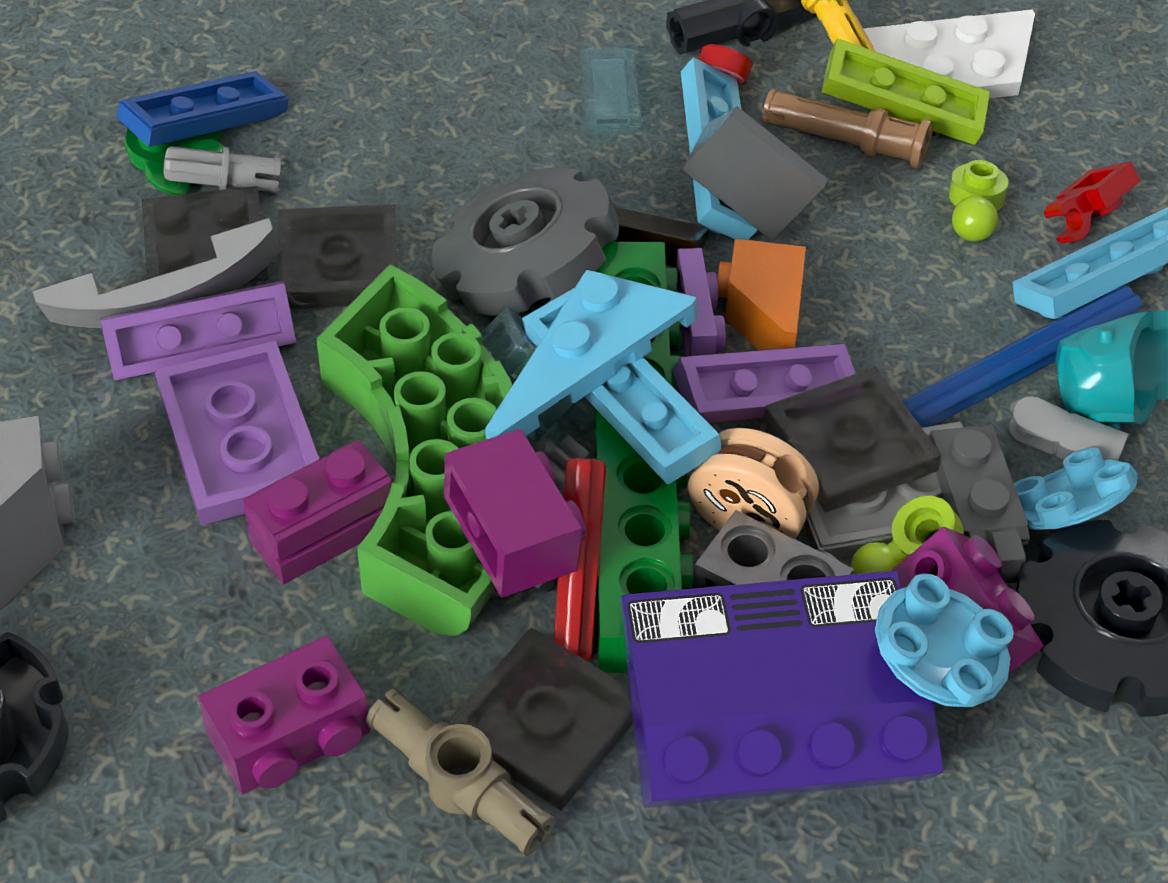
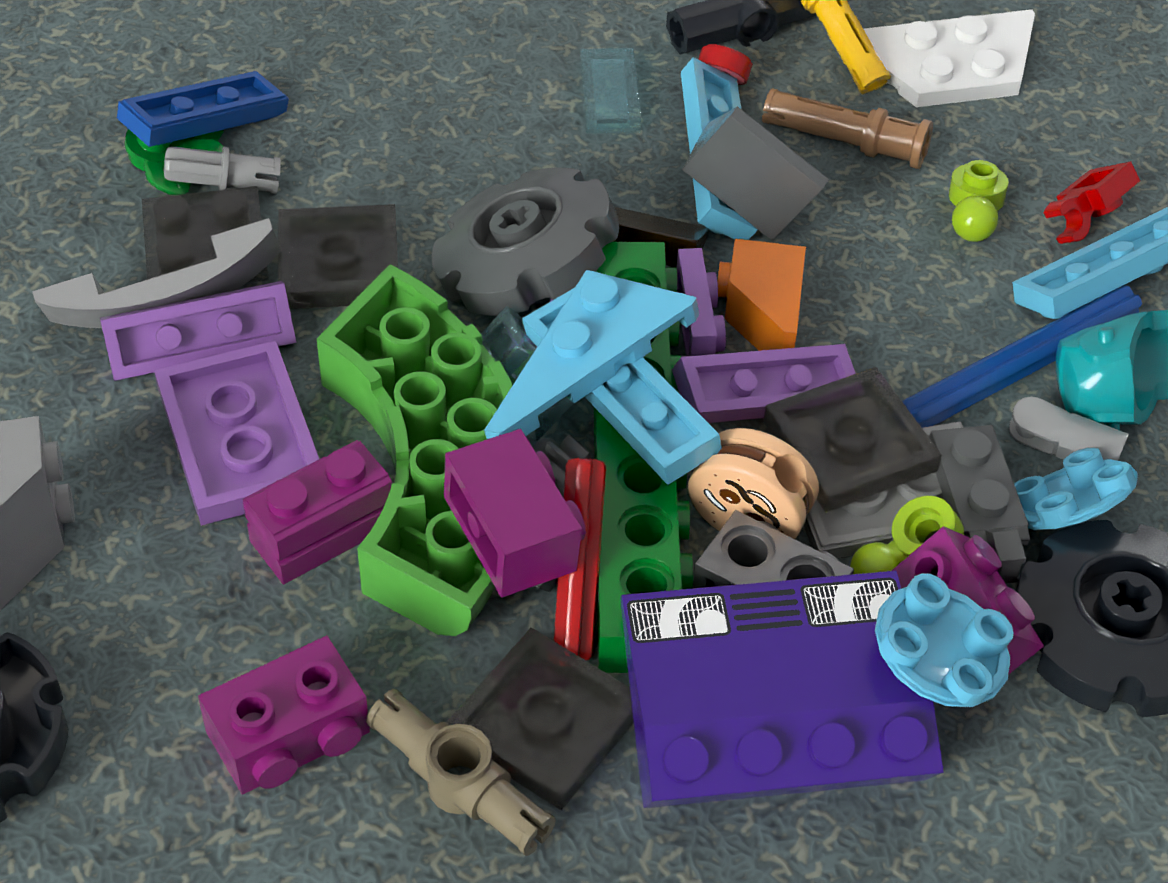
lime plate [821,38,990,145] -> none

